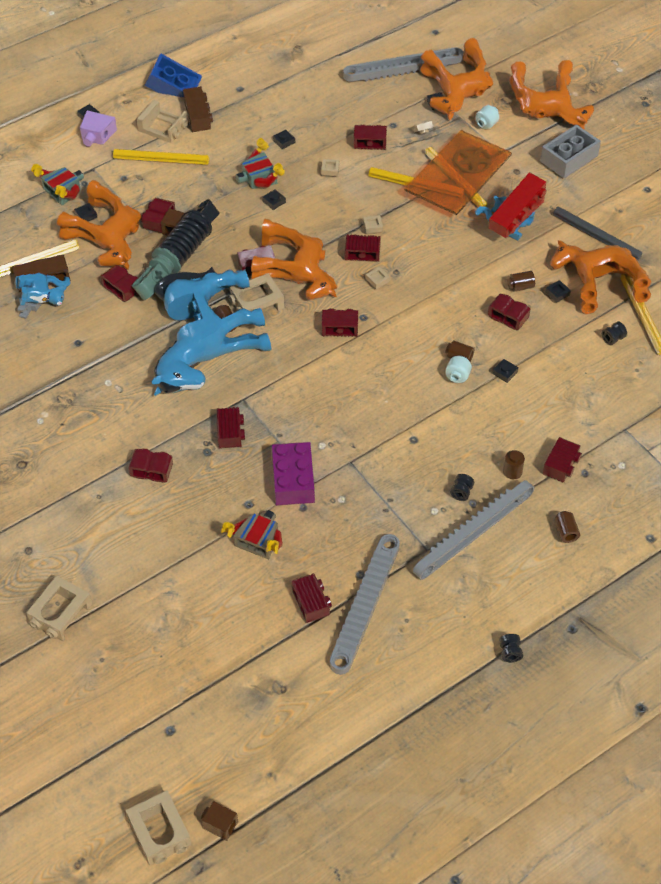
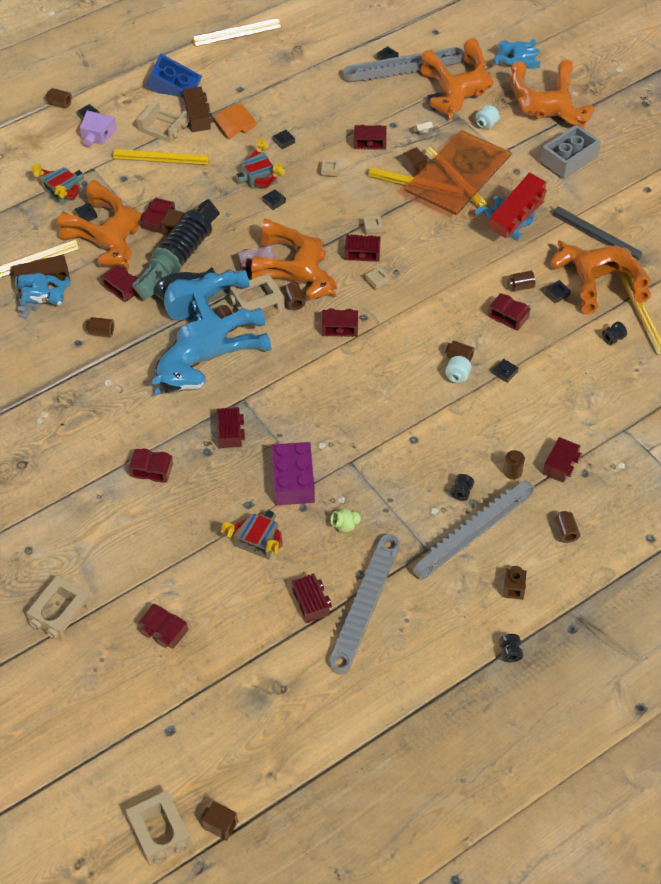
none -> reddish brown brick [46,88,72,108]
none -> reddish brown brick [86,317,114,337]
none -> dark red brick [138,604,188,649]
none -> axle [193,19,281,46]
none -> orange slope [213,104,258,139]
none -> reddish brown brick [283,283,306,310]
none -> yellowish green animal [330,508,361,533]
none -> black plate [377,46,399,60]
none -> reddish brown brick [402,147,428,177]
none -> dark azure animal [493,39,540,68]
none -> reddish brown brick [503,566,527,600]

